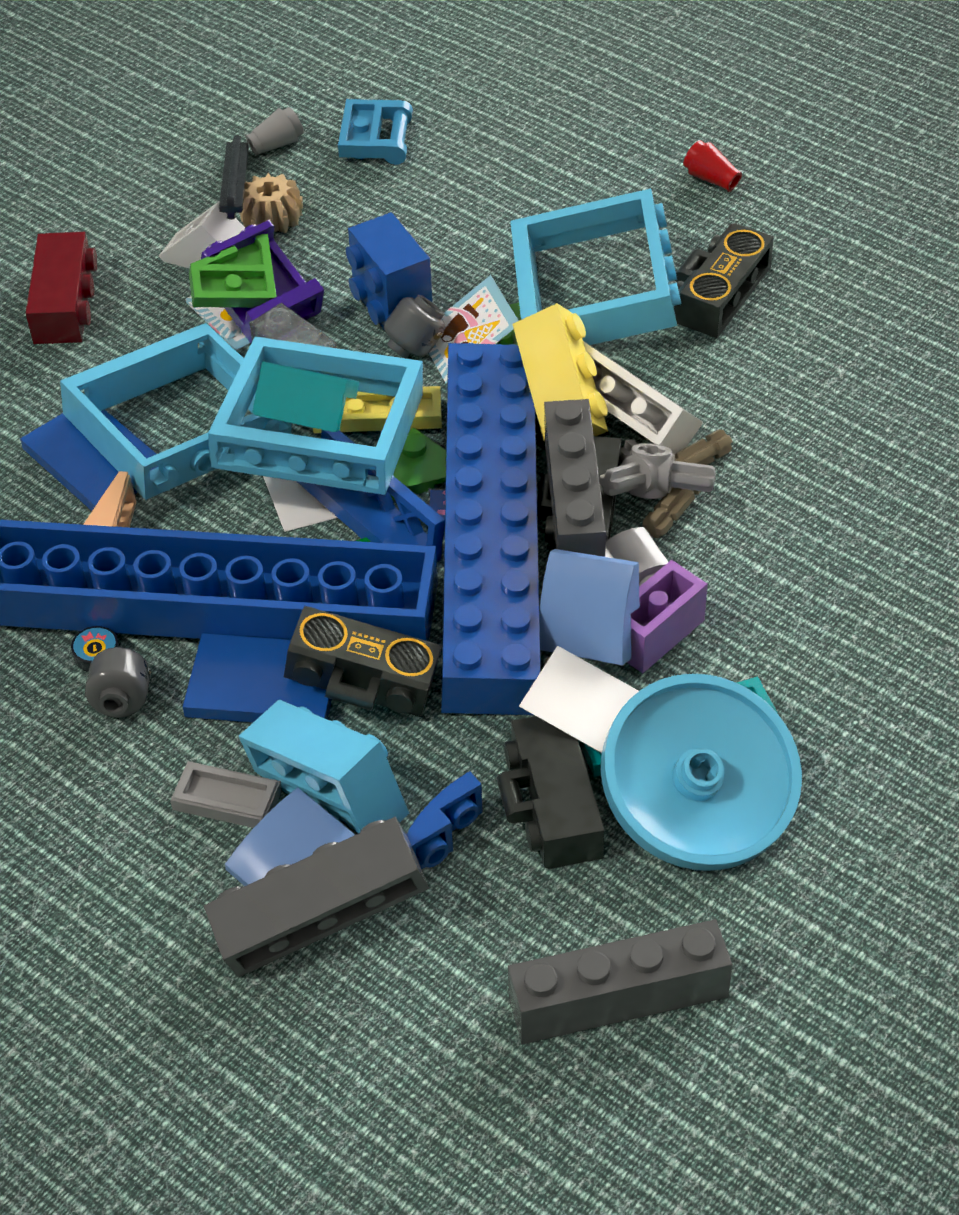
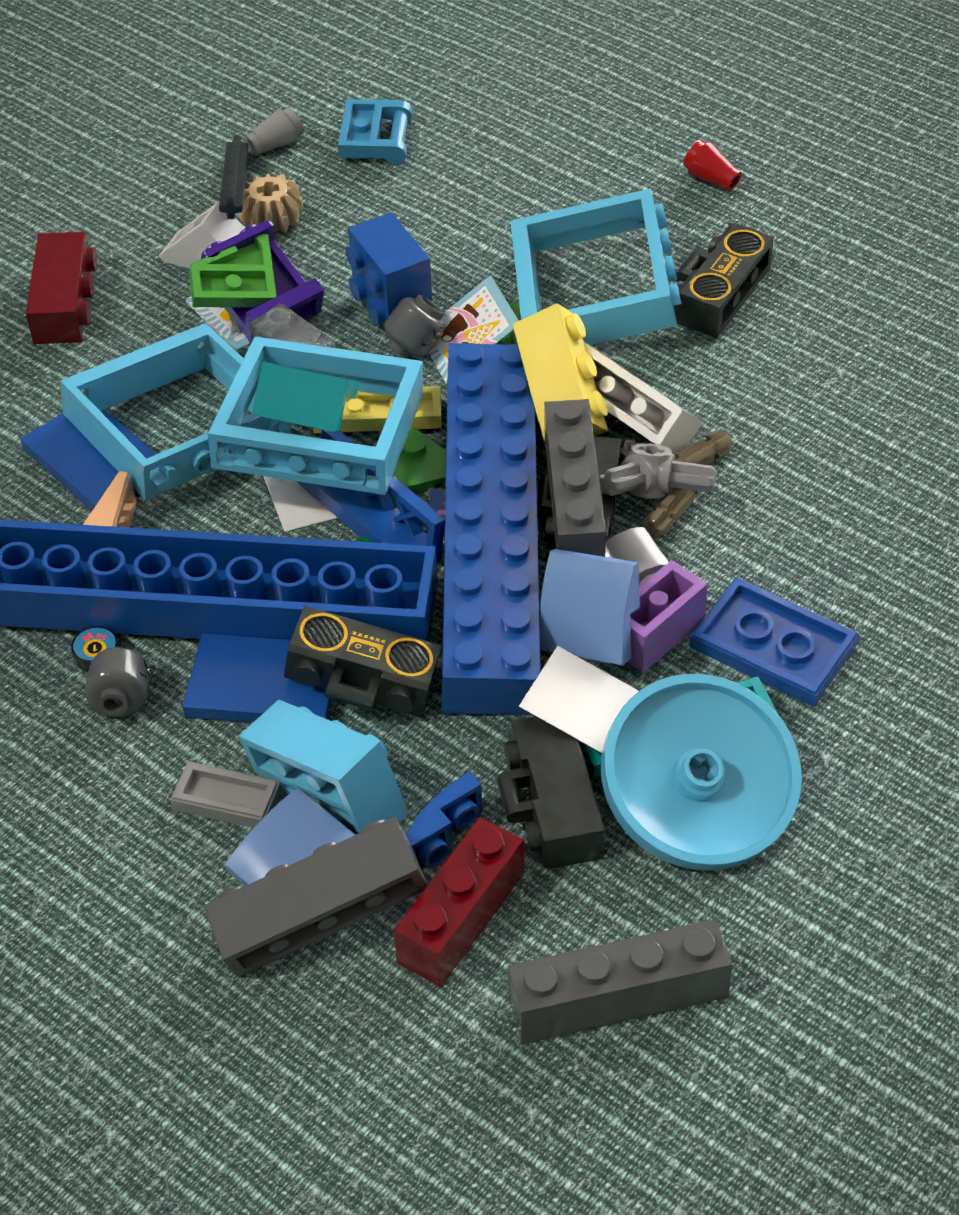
none -> dark red brick [393,817,524,988]
none -> blue tile [689,577,860,707]

